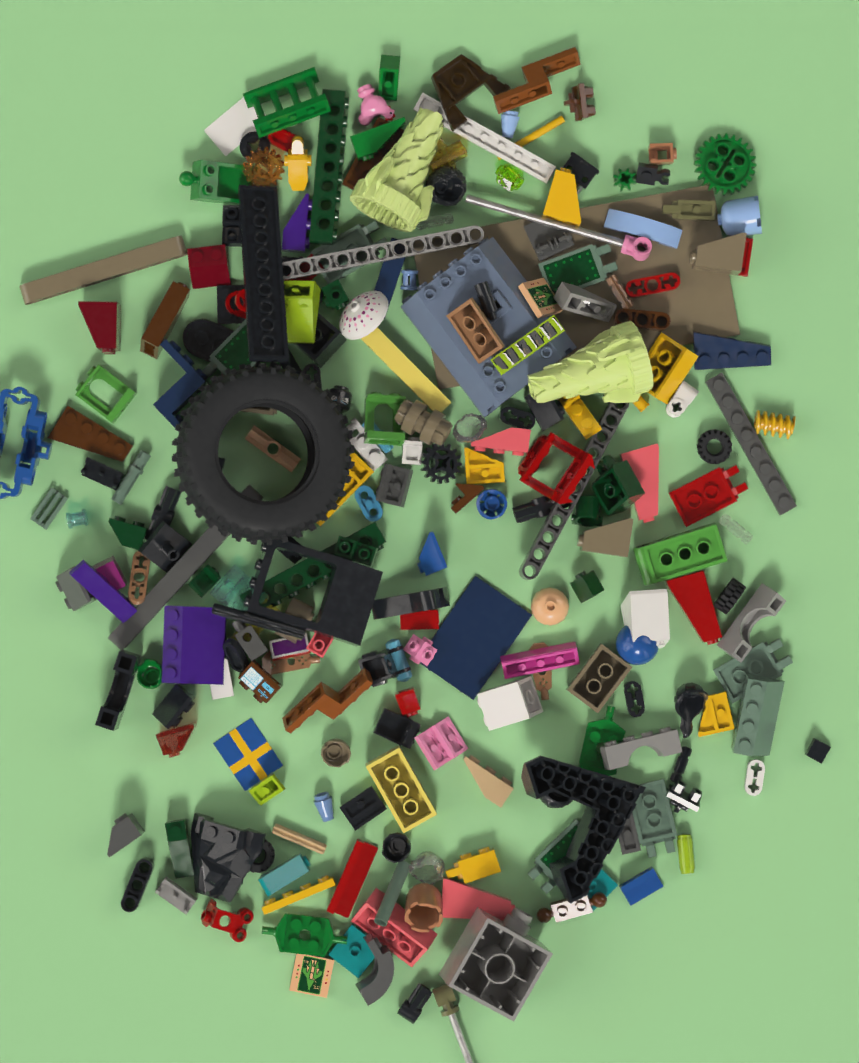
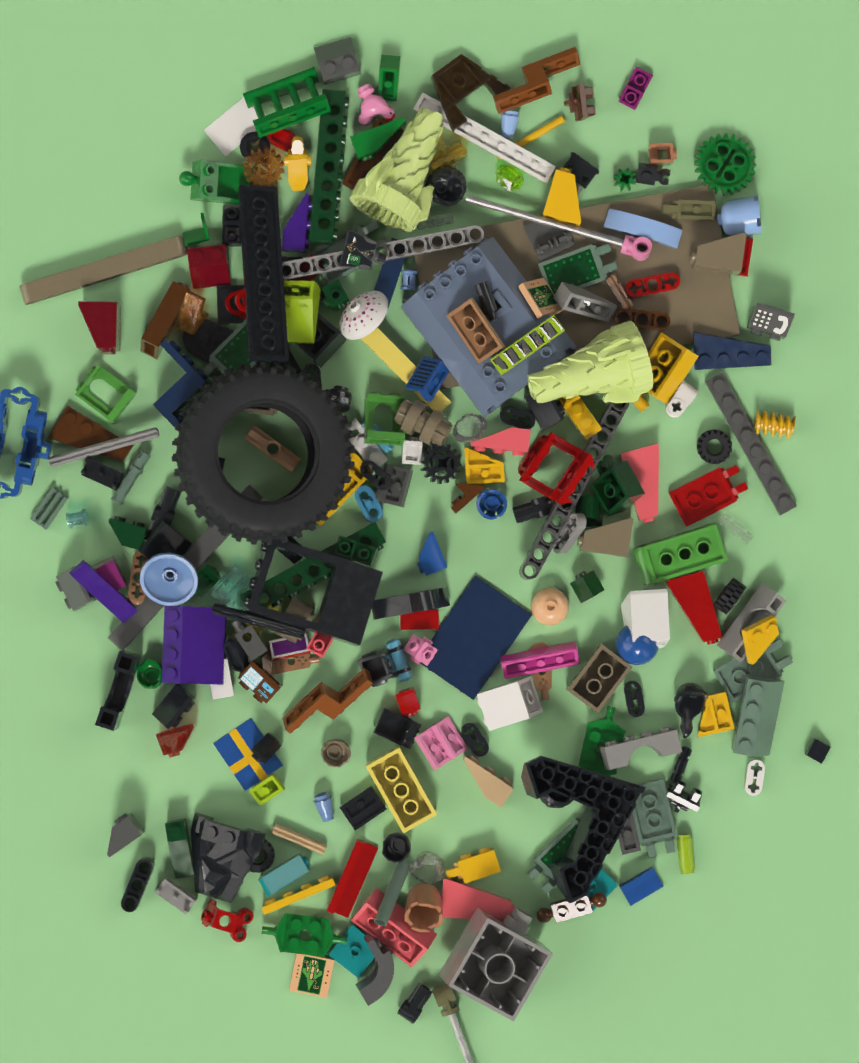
none -> light grey axle [49,427,160,467]
none -> medium blue dish [140,553,198,606]
none -> clear orange slope [177,291,209,335]
none -> green bracket [182,213,210,246]
none -> black slope [251,732,282,764]
none -> dark grey slope [314,37,361,85]
none -> black torso [339,230,387,270]
none -> black beam [360,460,393,491]
none -> blue panel [405,357,449,402]
none -> black beam [461,723,489,756]
none -> light grey beam [553,513,586,554]
none -> magenta slope [618,67,653,110]
none -> yellow wing [741,615,779,665]
none -> dark grey slope [747,303,795,341]

